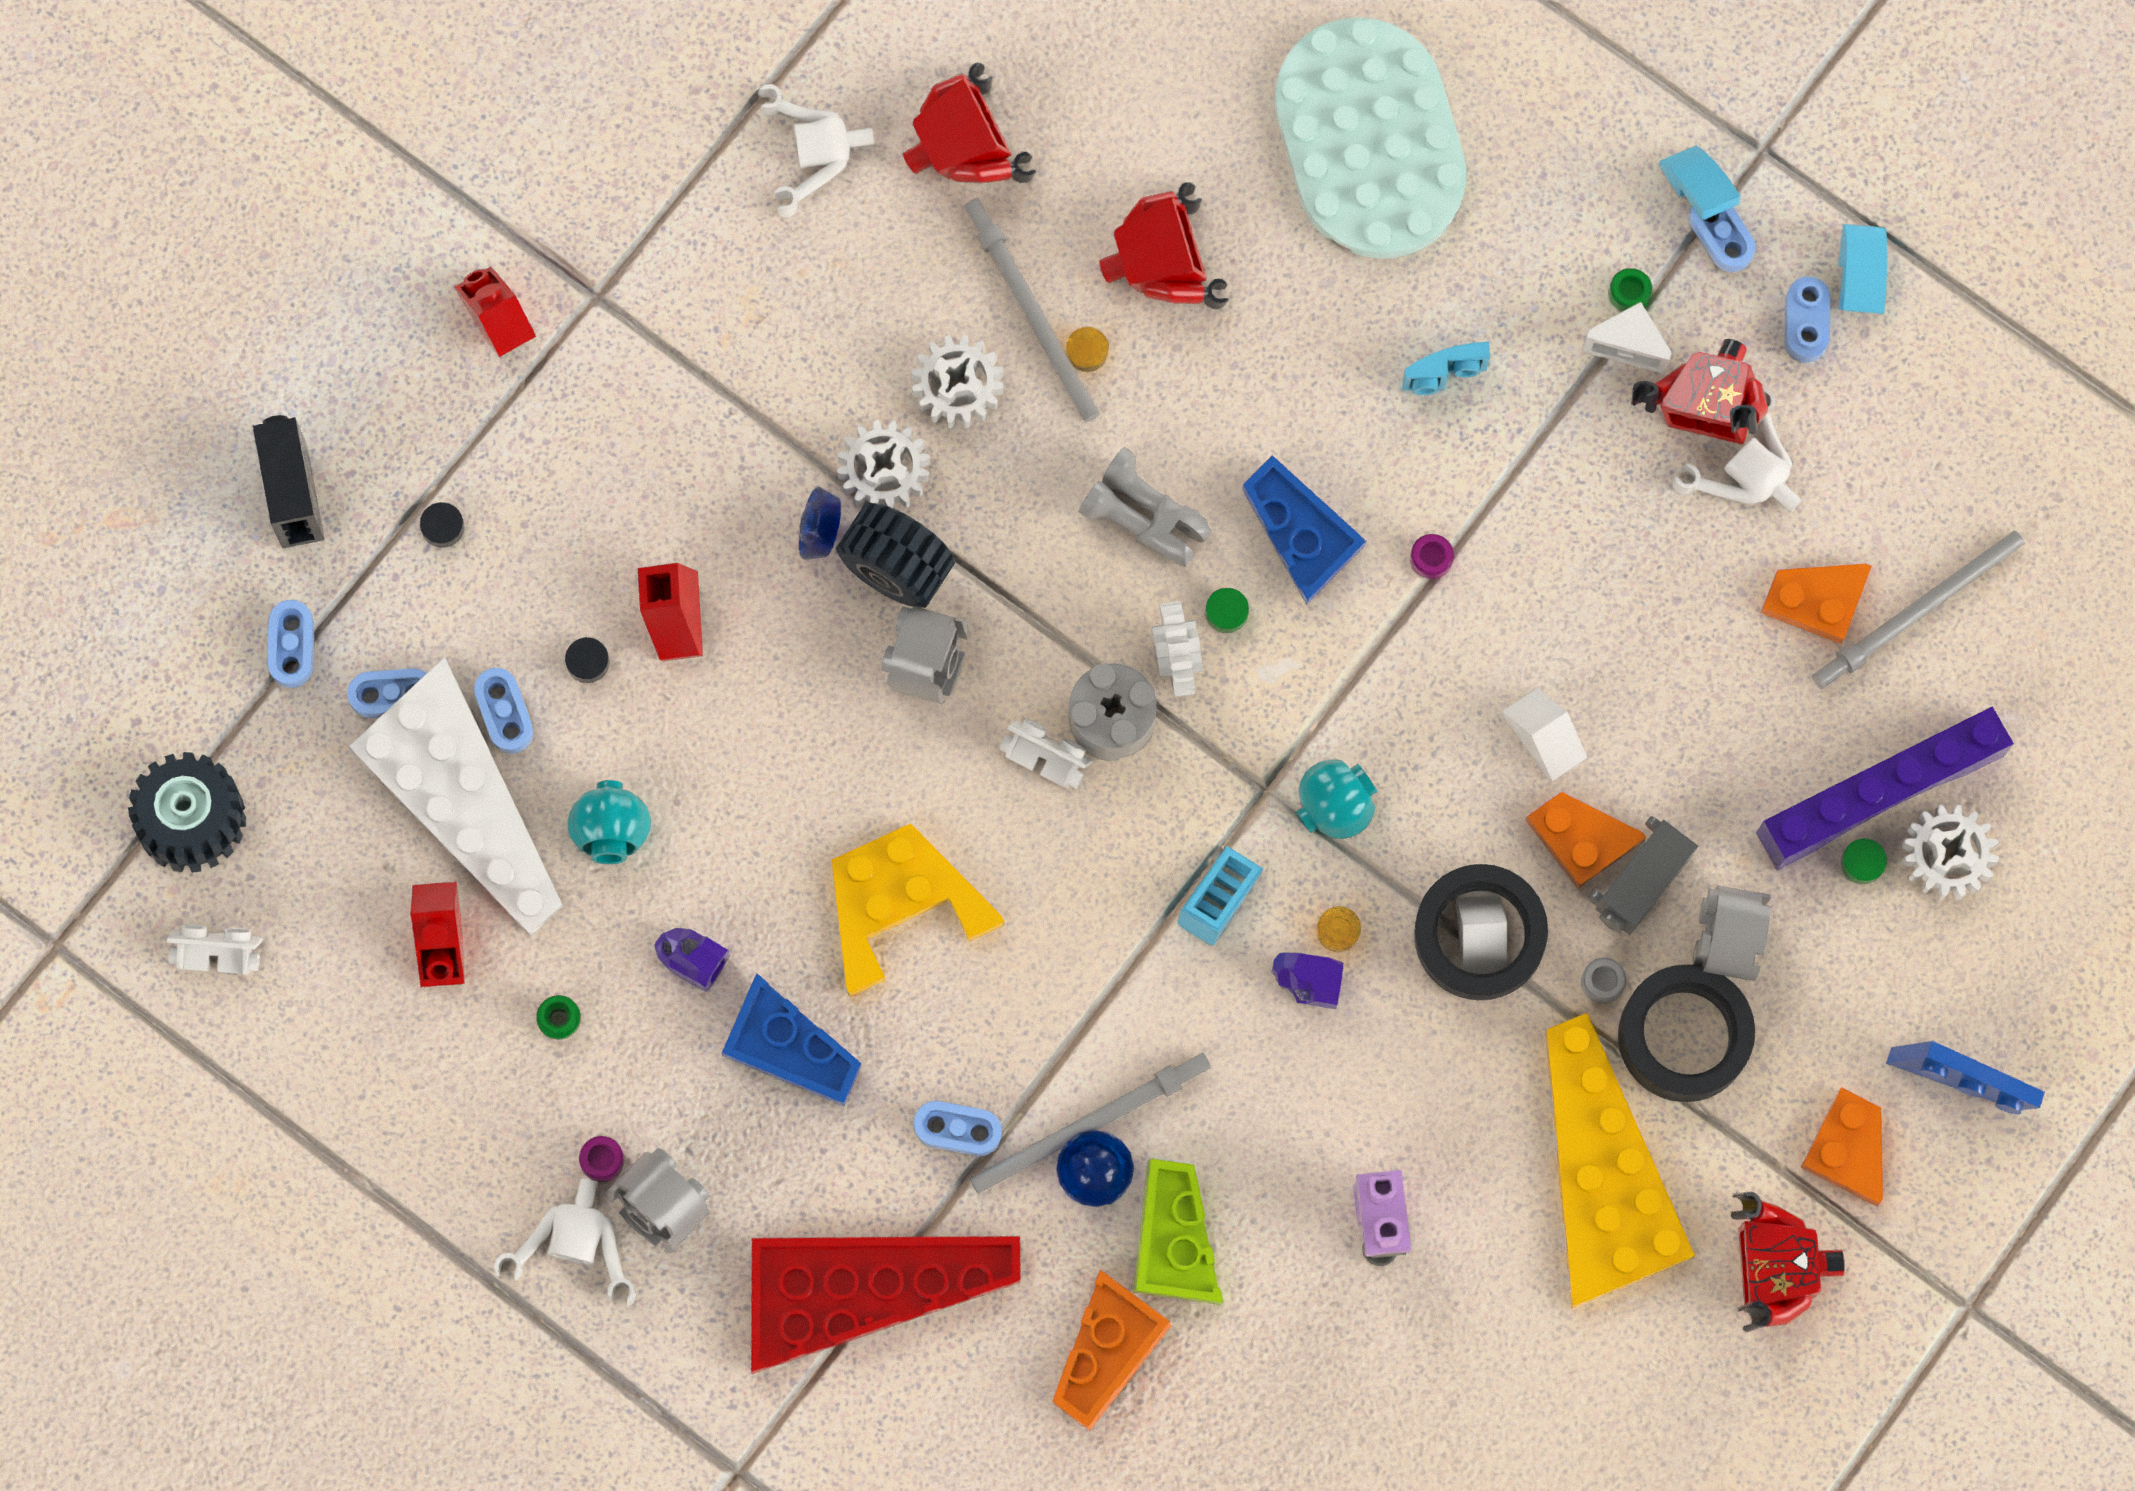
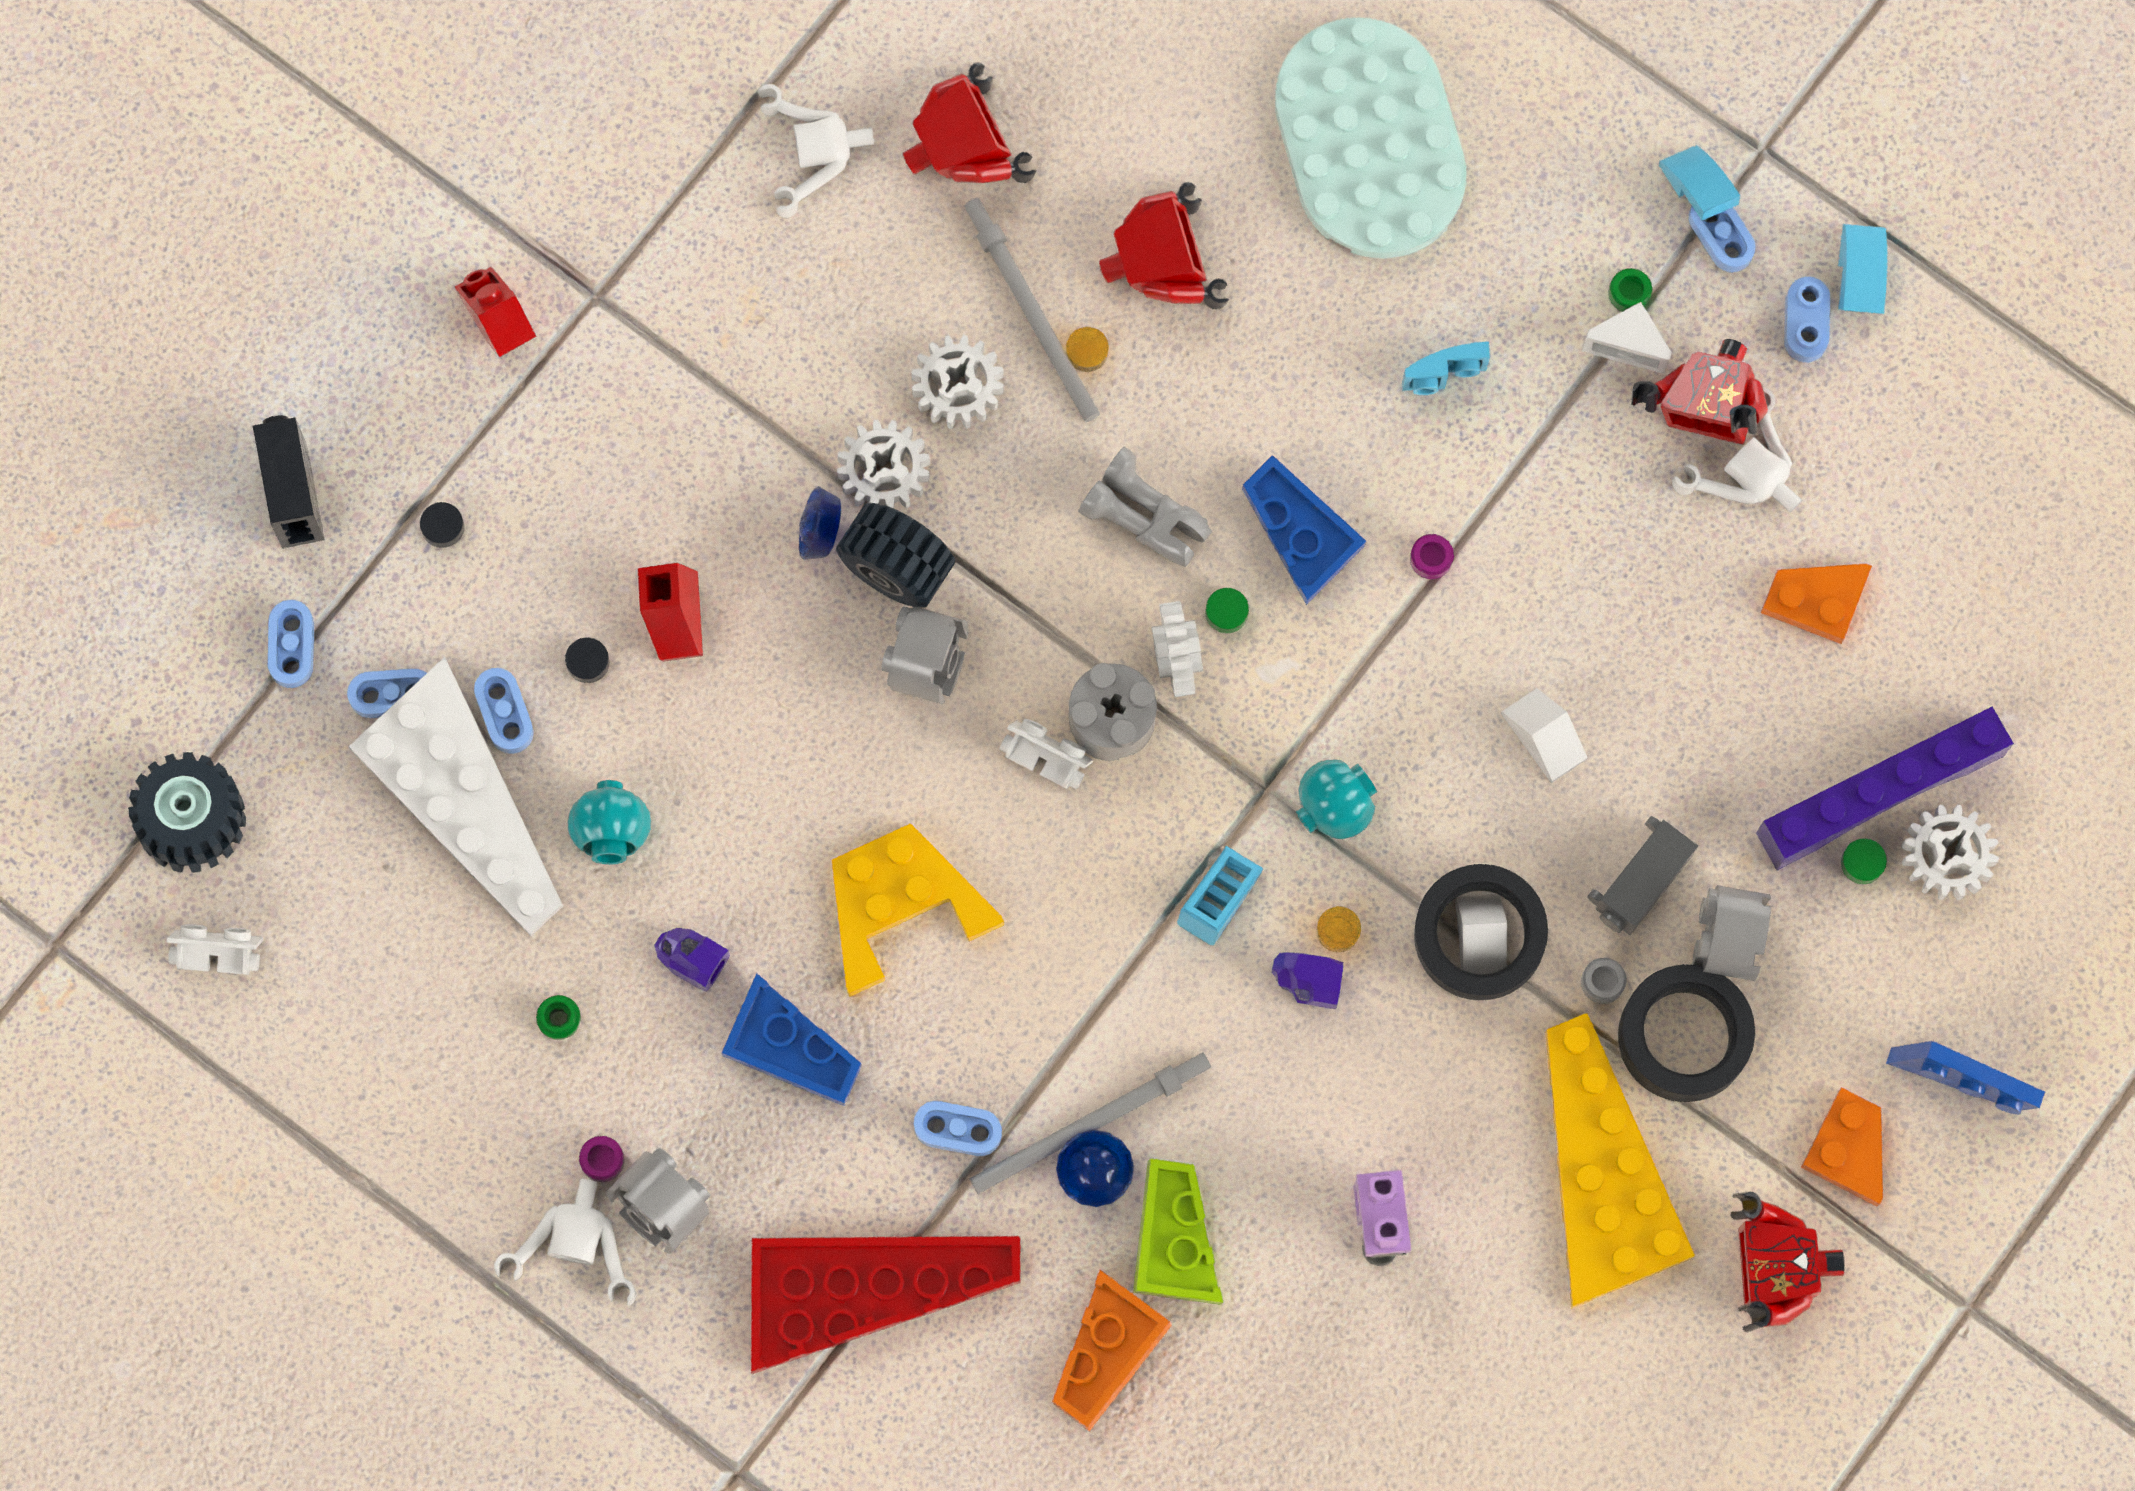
red slope [410,882,465,987] -> none
orange wing [1525,792,1647,889] -> none
light grey bar [1812,531,2024,689] -> none

